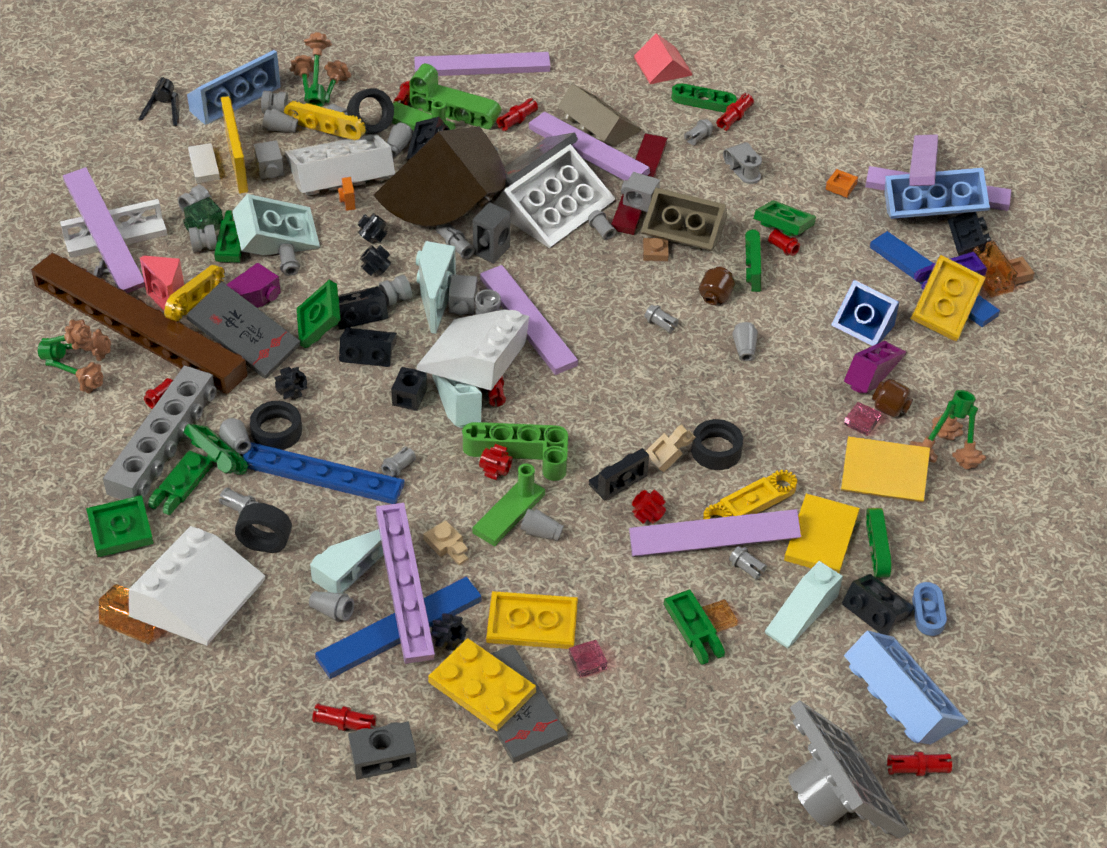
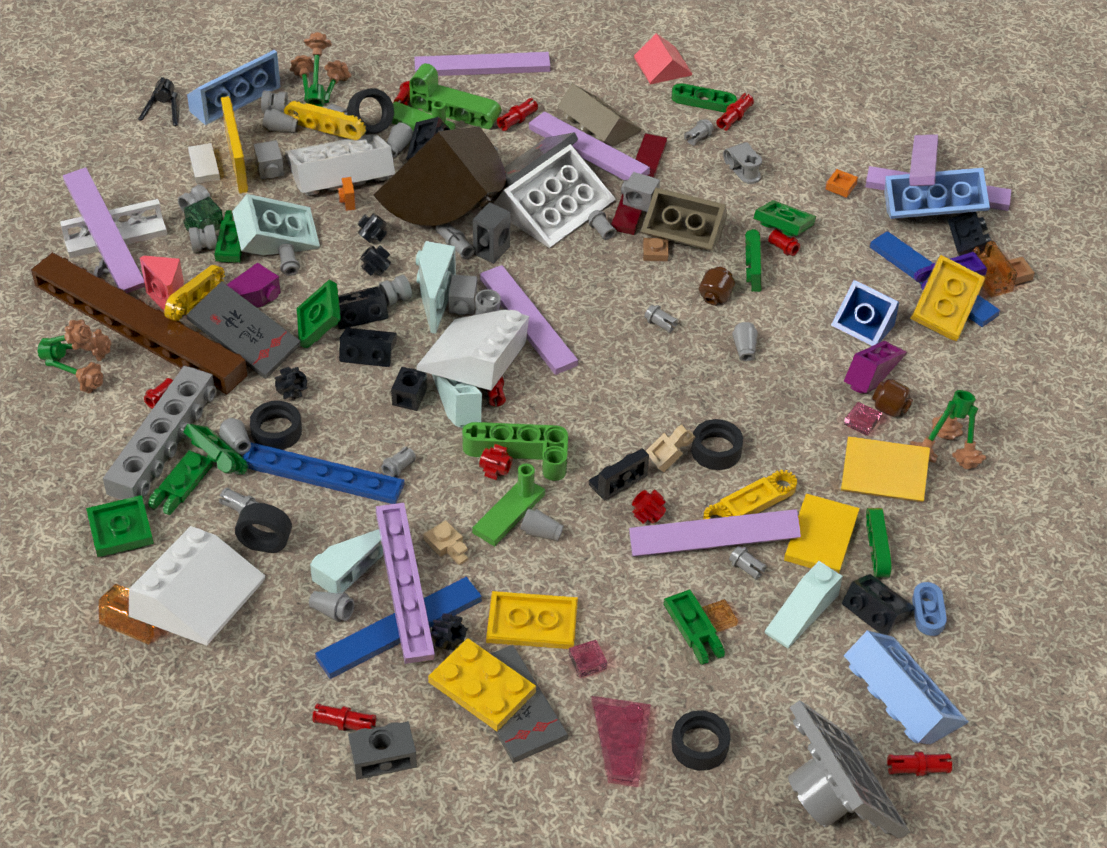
none -> clear pink wing [591,696,651,787]
none -> black tyre [671,710,731,771]

